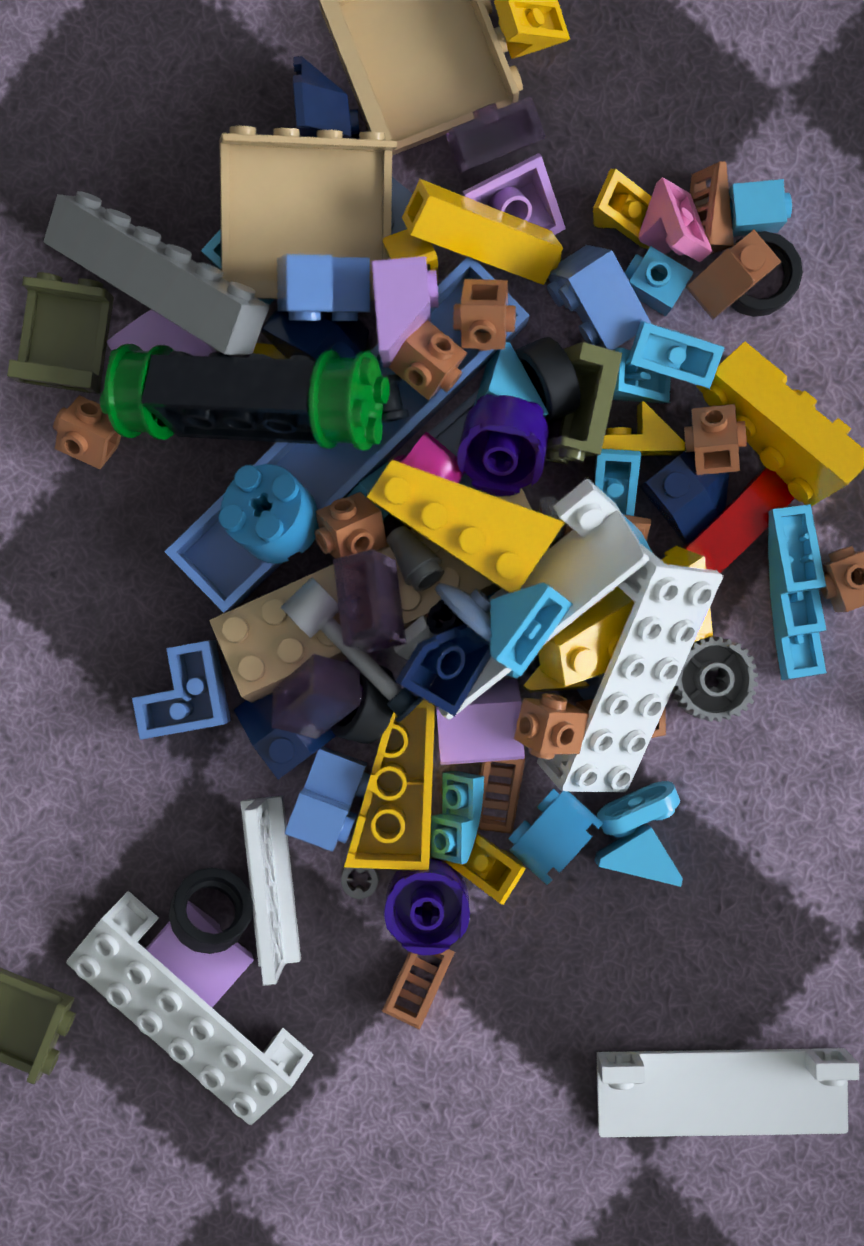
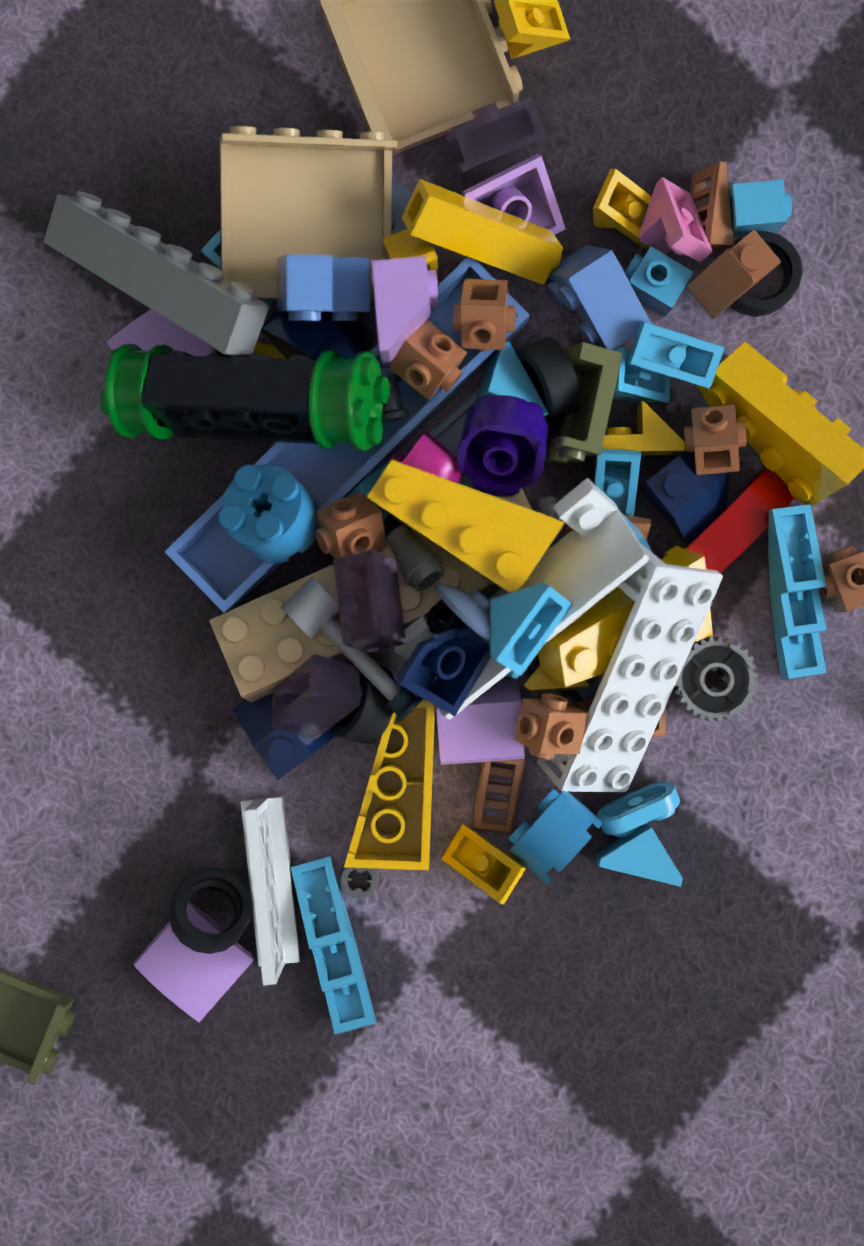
olive panel [7,272,114,394] -> none
nougat brick [53,395,121,469] -> none
white bracket [66,891,314,1125] -> none
medium blue brick [132,640,231,740] -> none
medium blue brick [284,746,370,852] -> none
dark blue slope [293,56,360,139] -> none
nougat slope [382,949,455,1030] -> none
dark purple brick [384,858,470,955] -> none
medium azure slope [431,771,484,864] -> none
white bracket [597,1048,859,1137] -> none
none -> medium azure slope [291,856,377,1034]

